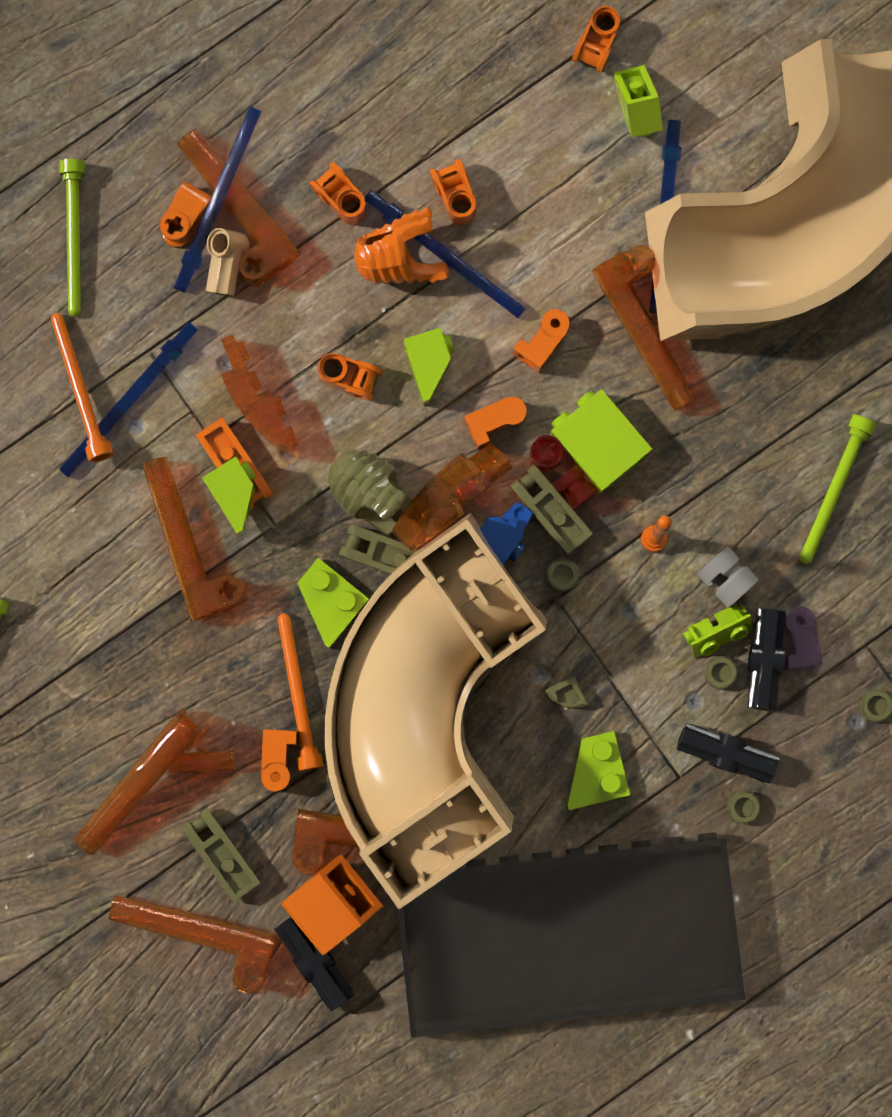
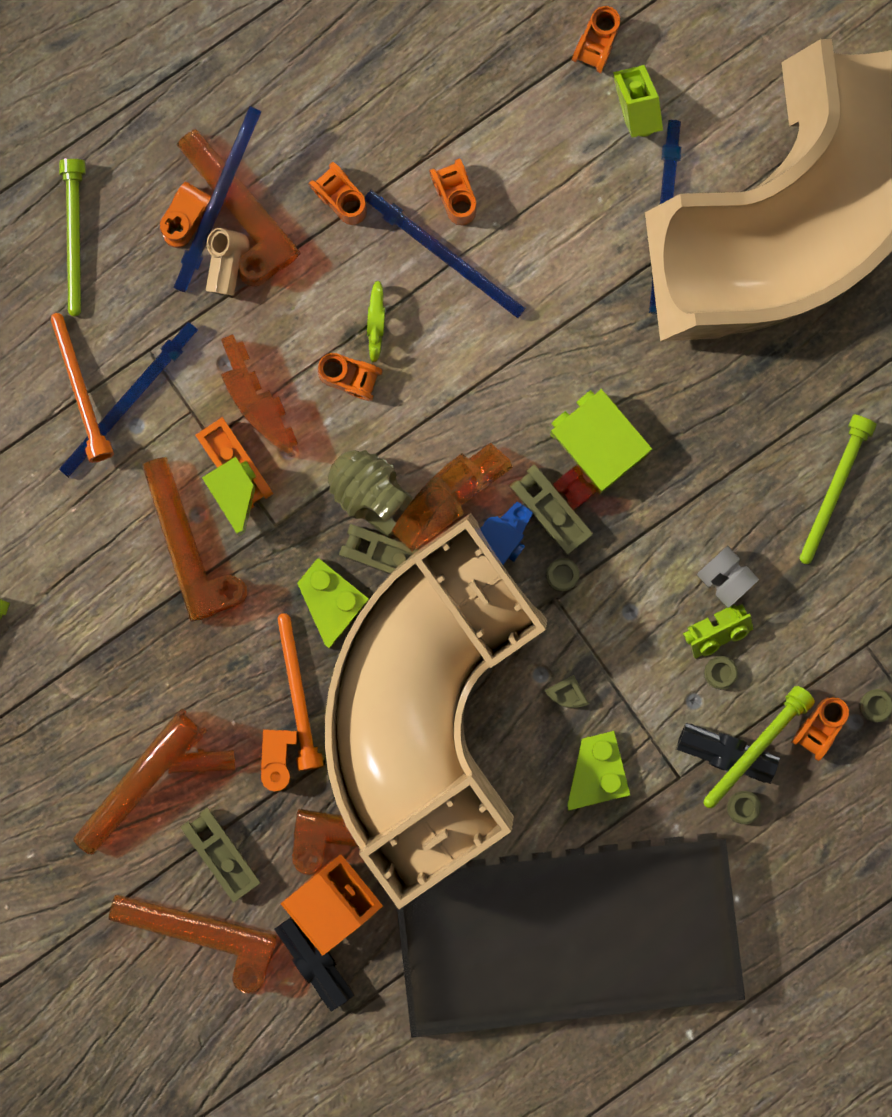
orange hair [354,207,449,284] -> none
lime slope [403,327,455,406] -> none
orange leg [464,396,527,450] -> none
orange leg [512,309,570,373] -> none
clear red wheel [529,435,563,471] -> none
clear orange axle [591,245,696,412] -> none
orange piece [641,515,672,553] -> none
black piece [747,608,786,711] -> none
clear purple leg [784,606,822,671] -> none
none -> lime piece [367,281,385,362]
none -> lime piece [703,686,815,809]
none -> orange piece [791,698,849,761]

